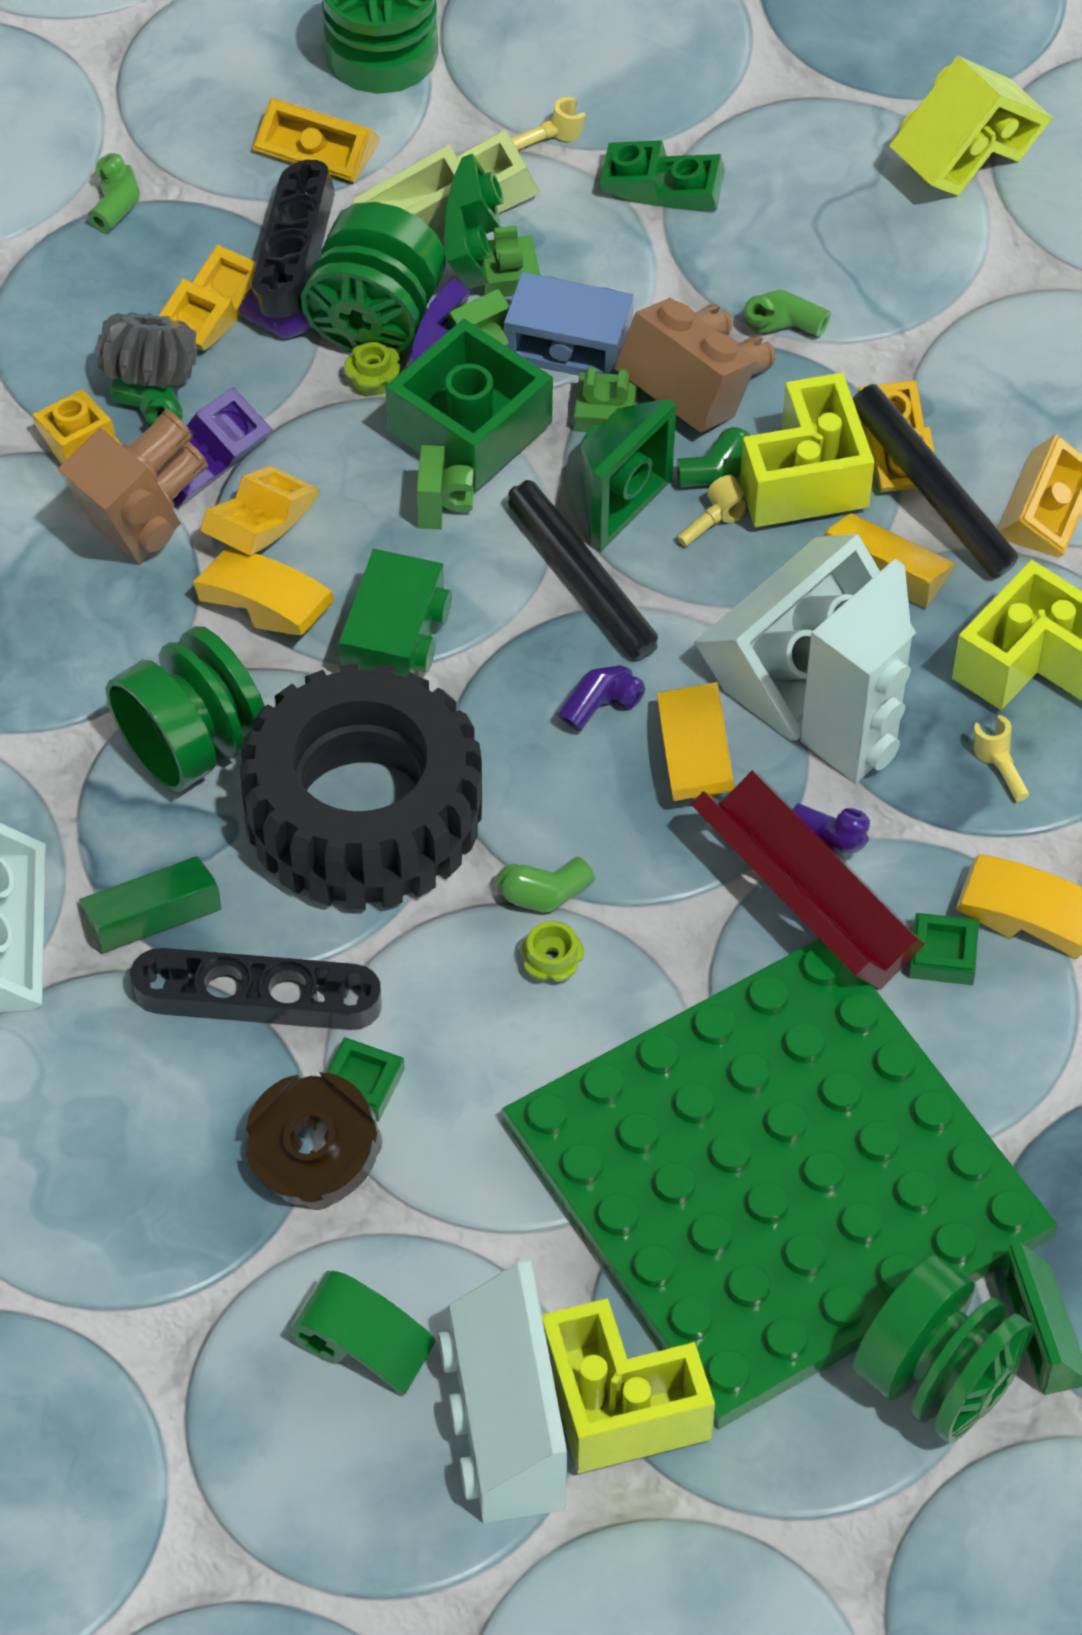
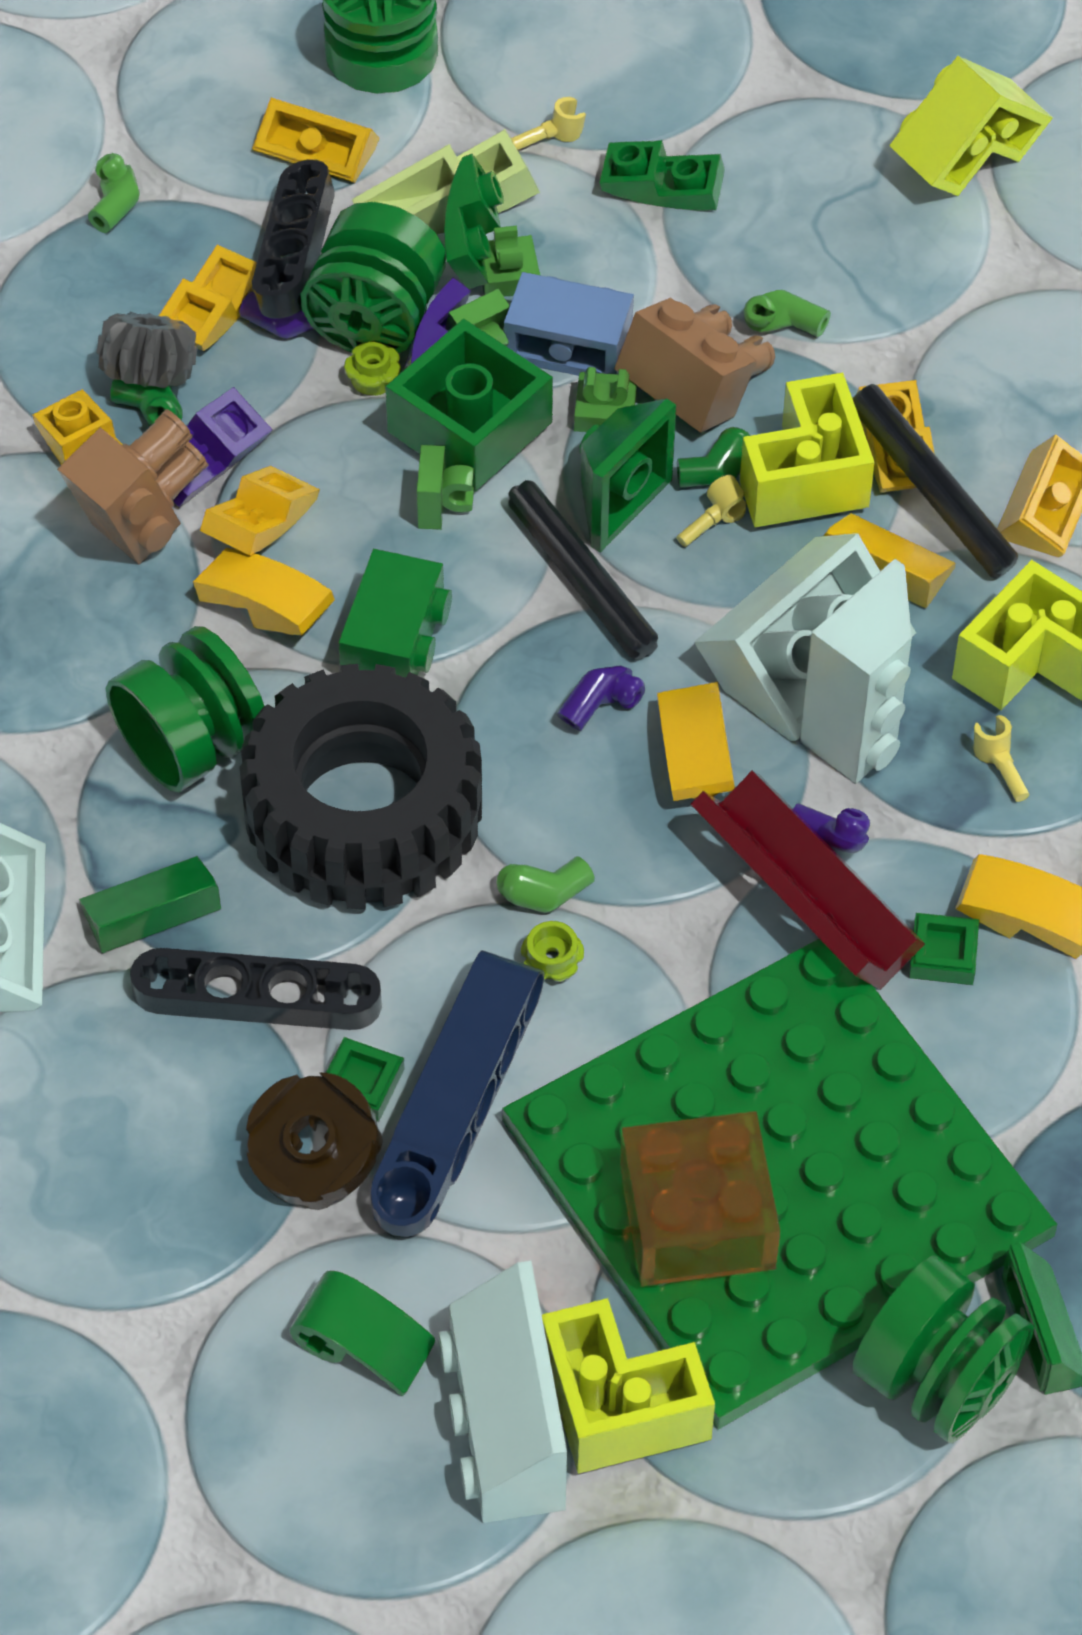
none -> dark blue piece [370,950,545,1237]
none -> clear orange brick [620,1111,780,1286]

